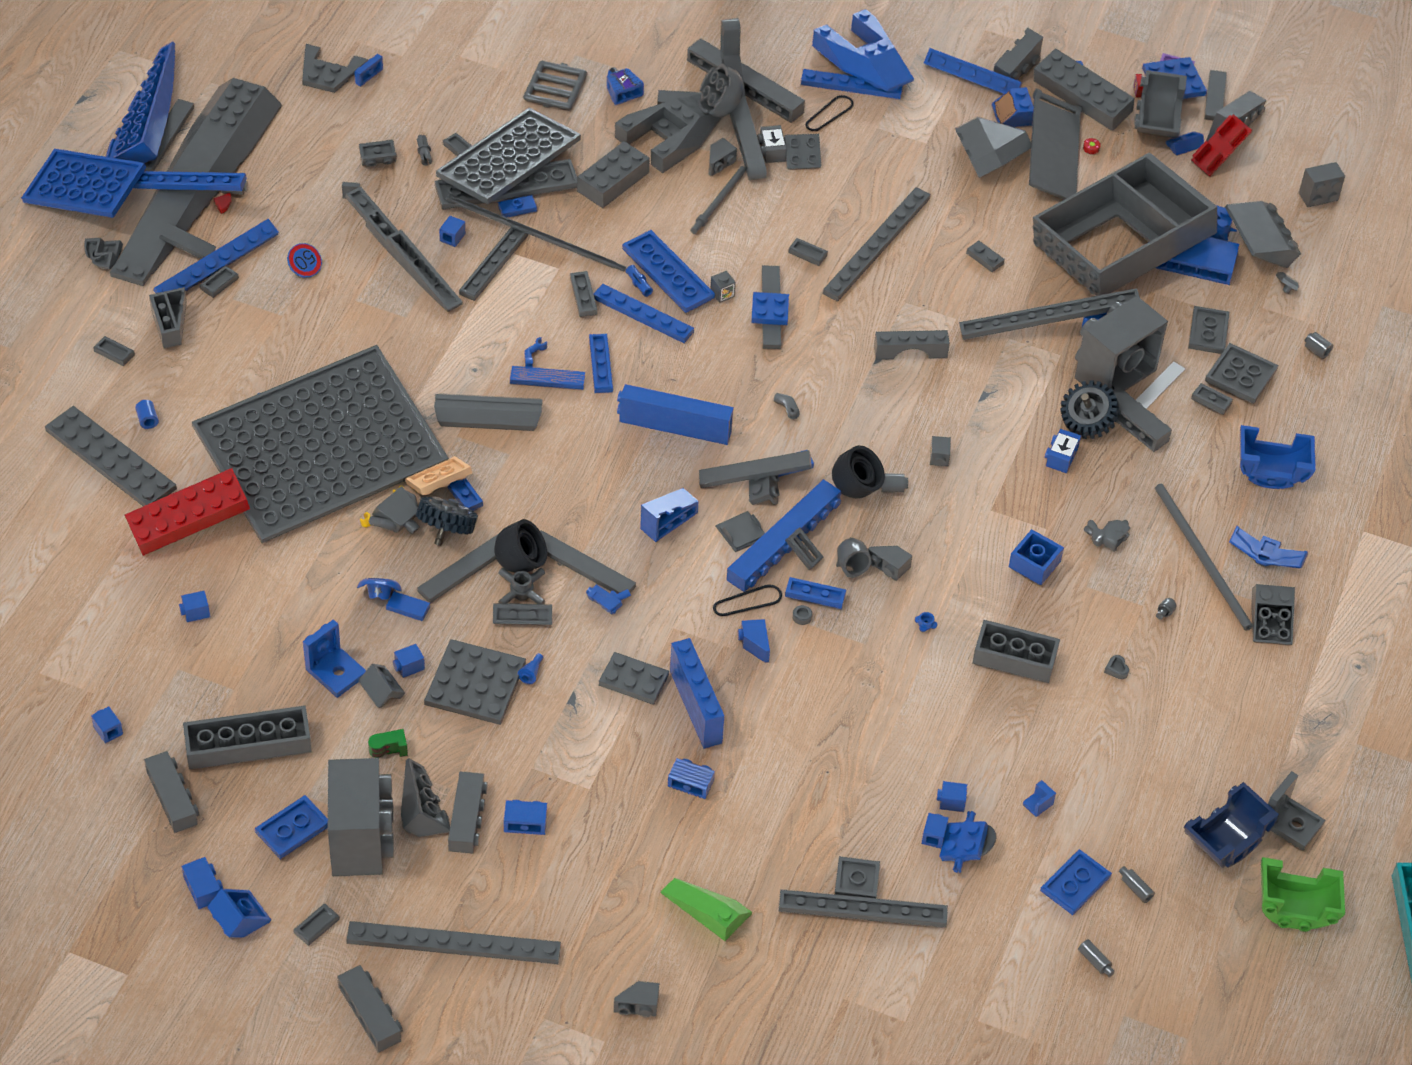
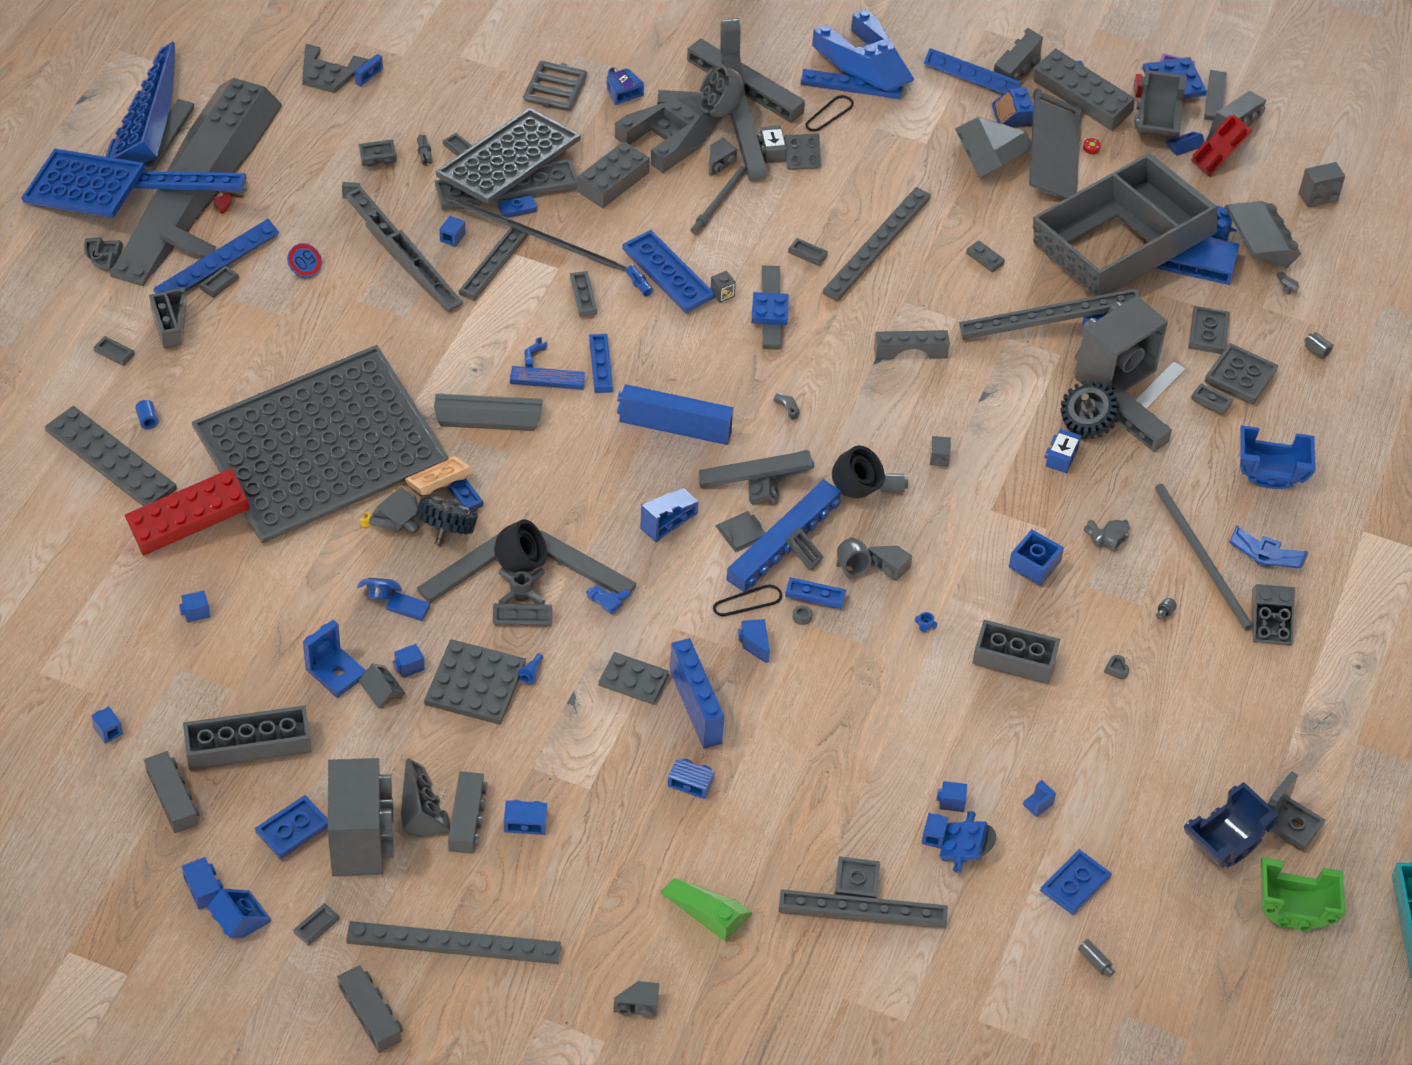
green leg [368,729,408,758] -> none
blue plate [593,284,694,343] -> none
dark grey cylinder [1119,866,1155,903] -> none

